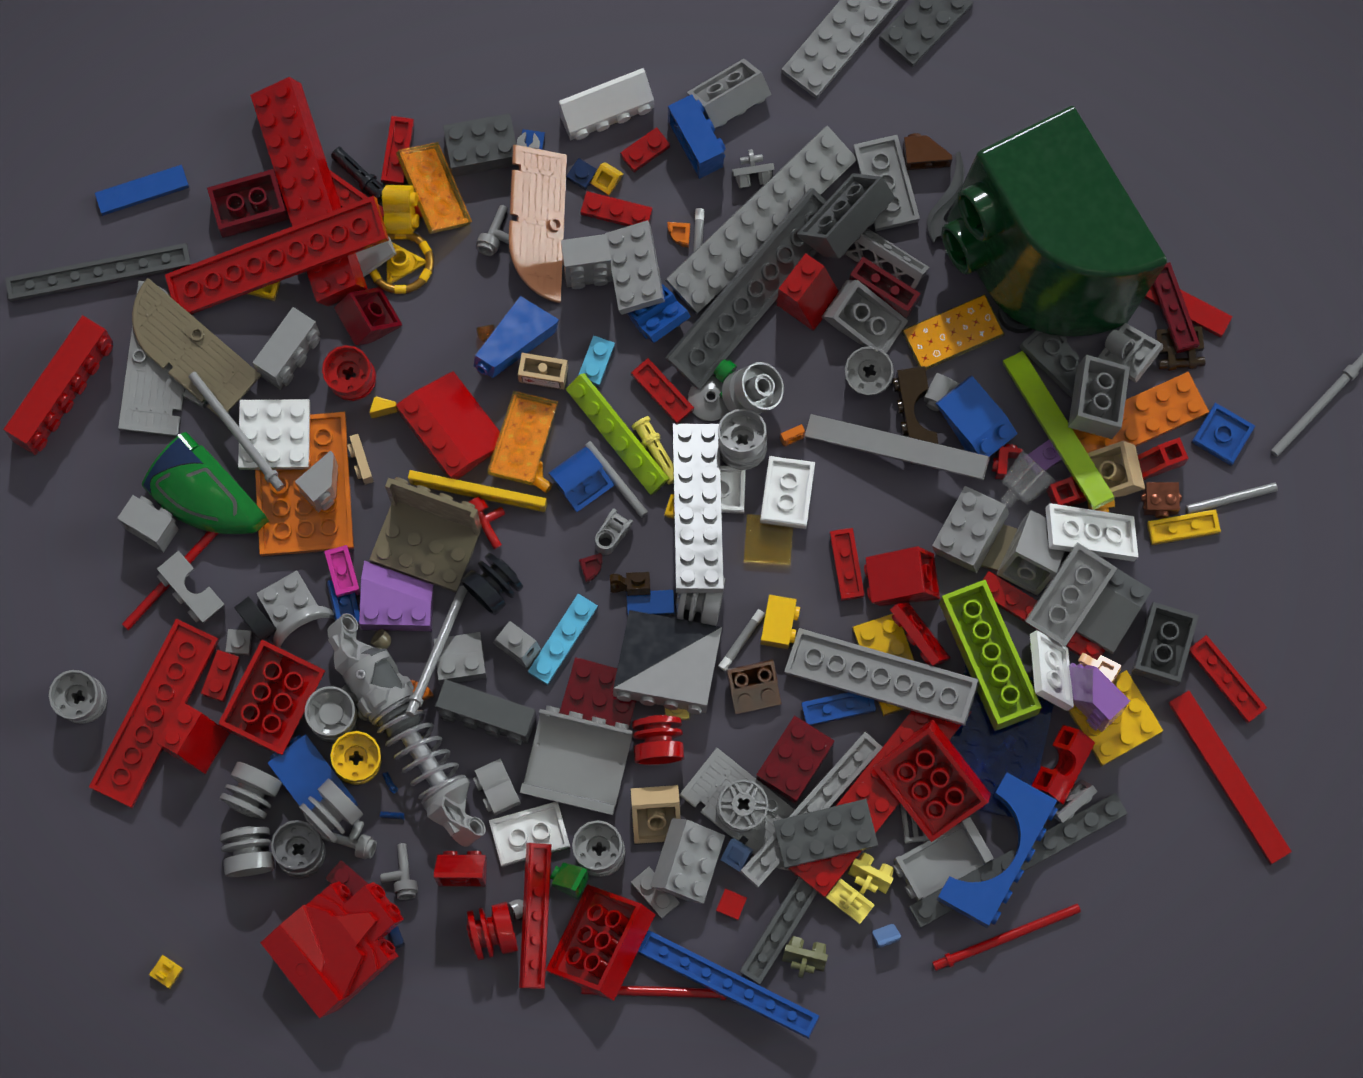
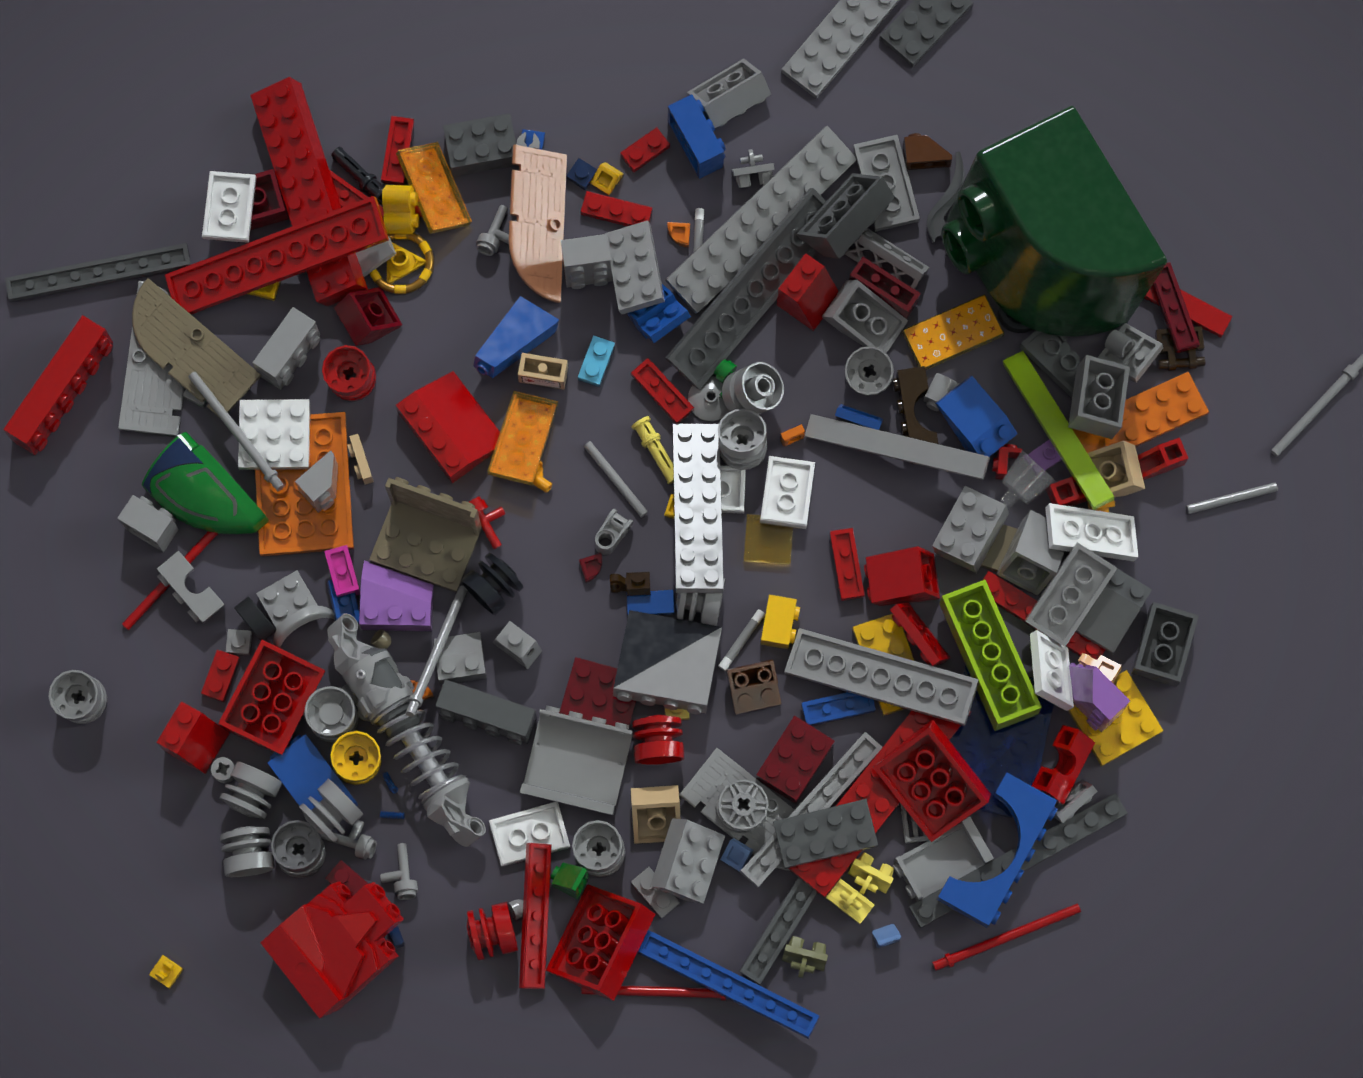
red plate [89,619,219,809] -> none
blue tile [95,165,189,216] -> none
yellow slope [370,396,397,418] -> none
yellow tile [408,470,547,512] -> none
red slope [434,851,487,887] -> none
light grey brick [473,759,521,816] -> none
clear orange hinge [476,325,495,342] -> none
medium azure plate [528,594,598,685] -> none
blue brick [548,446,614,512] -> none
white slope [559,68,654,141] -> none
lime plate [566,373,669,495] -> none
red tile [716,889,747,920] -> none
copper head [1141,482,1182,518] -> none
yellow tile [1147,509,1221,545] -> none
red tile [1168,690,1292,865] -> none
red plate [1189,635,1267,724] -> none
blue tile [1191,403,1255,466] -> none
none -> white tile [202,171,256,243]
none -> light grey wheel [211,757,235,784]
none -> blue tile [835,404,883,430]

